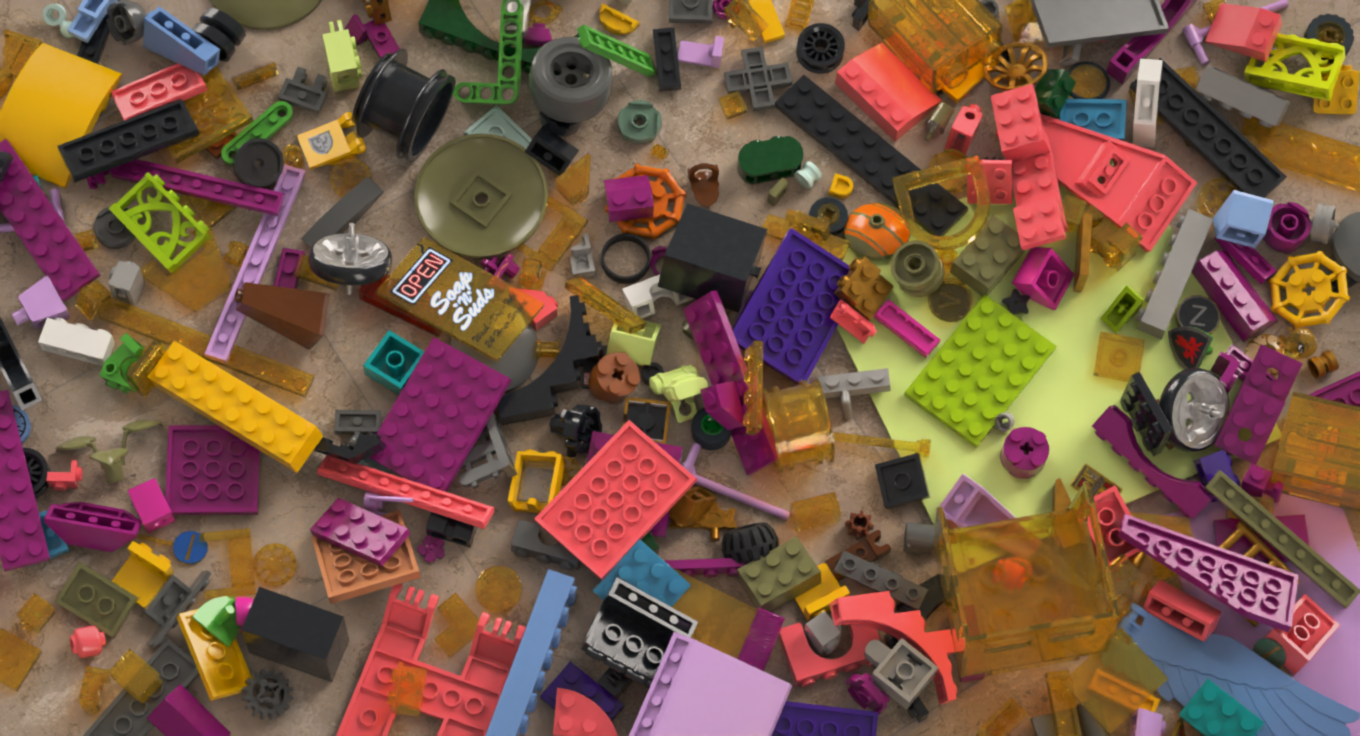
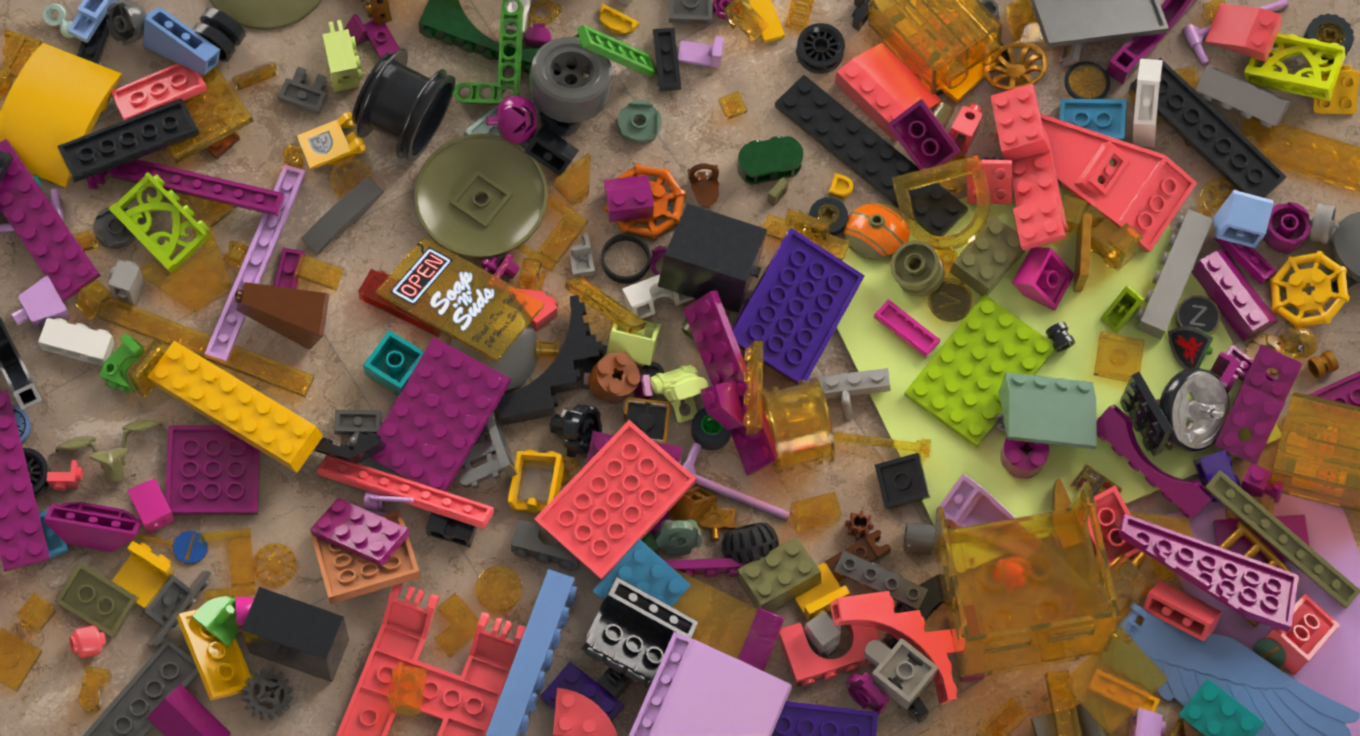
clear yellow piece [109,648,163,704] -> none
bright green plate [221,101,293,167] -> none
black wheel [232,138,284,189] -> none
wheel [308,223,392,295] -> none
magenta plant [417,535,445,563] -> none
clear yellow rock [651,144,669,159] -> none
dark grey plate [724,47,792,112] -> none
light aqua wheel [794,161,822,189] -> none
coral hinge [829,300,877,344] -> none
pearl gold plate [834,256,894,321] -> none
black plate [1002,289,1030,315] -> none
dark green brick [1035,69,1076,117] -> none
none -> magenta piece [486,96,537,144]
none -> magenta tile [634,375,653,400]
none -> sand green plate [656,519,702,556]
none -> magenta slope [887,98,961,178]
none -> sand green slope [998,372,1097,449]
none -> black wheel [1046,322,1075,352]

